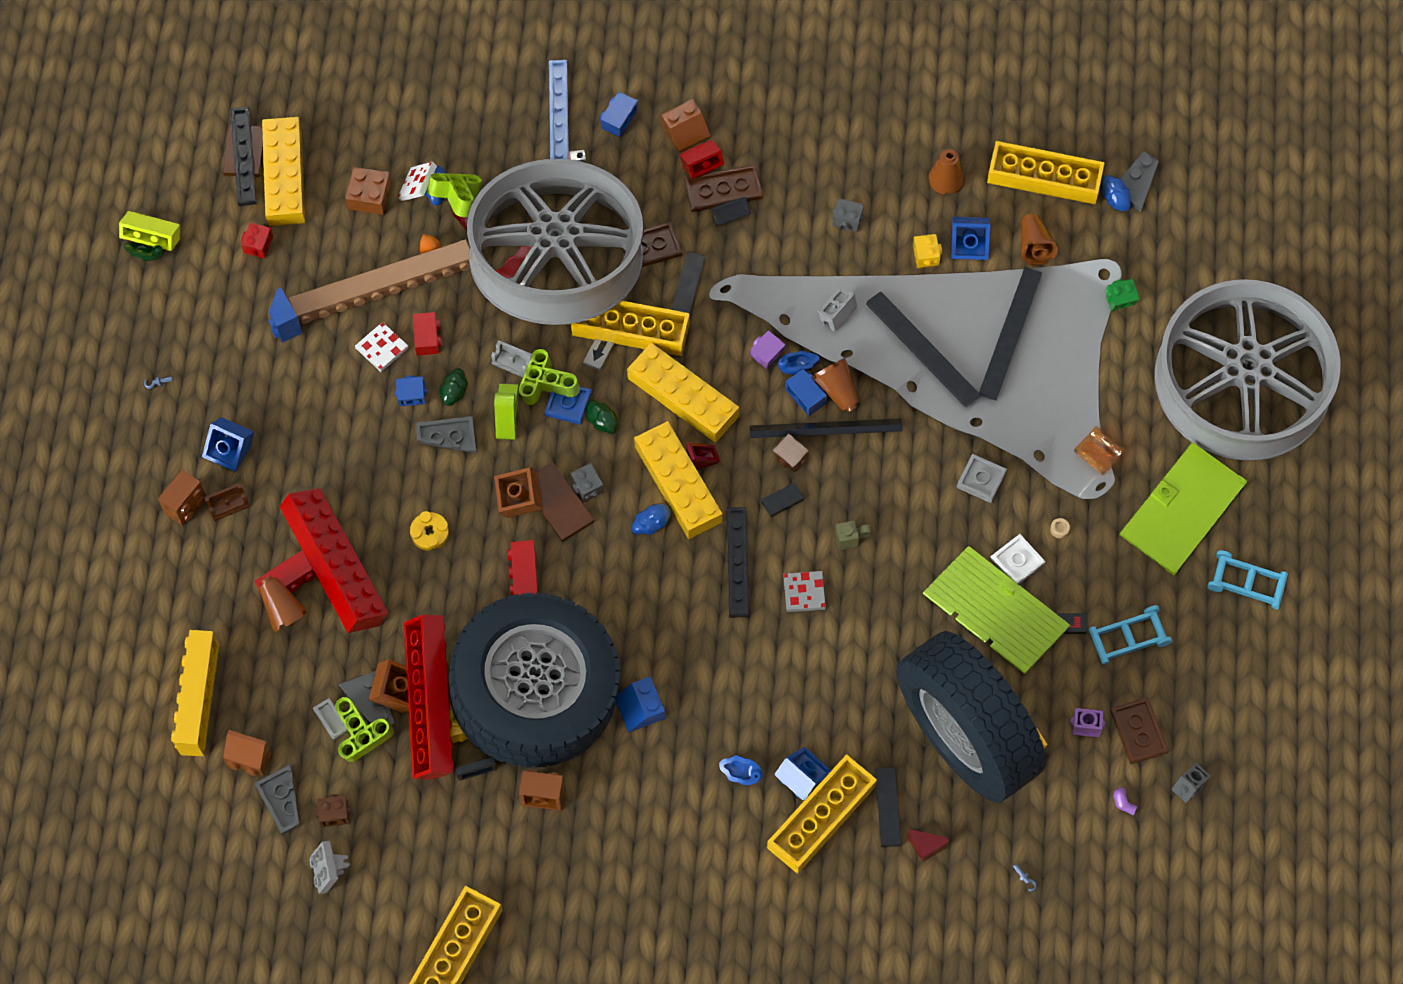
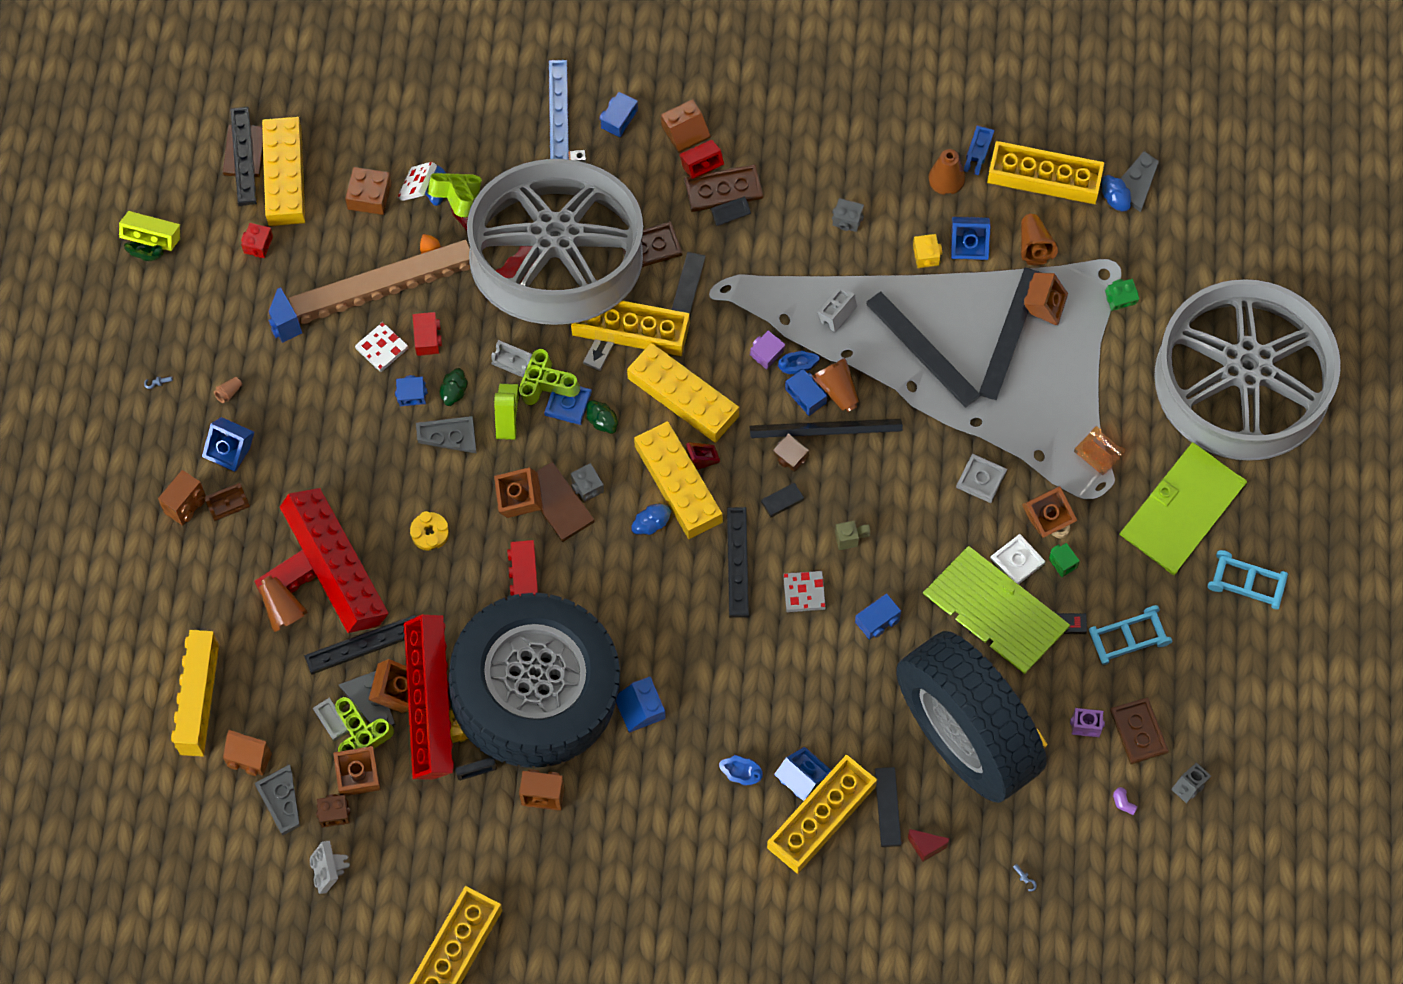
none -> nougat cone [214,377,242,403]
none -> black tile [304,615,416,675]
none -> dark orange slope [333,746,381,796]
none -> blue brick [855,594,901,640]
none -> blue hinge [964,126,994,175]
none -> dark orange slope [1022,486,1077,538]
none -> dark orange slope [1024,273,1068,325]
none -> green brick [1049,543,1080,577]

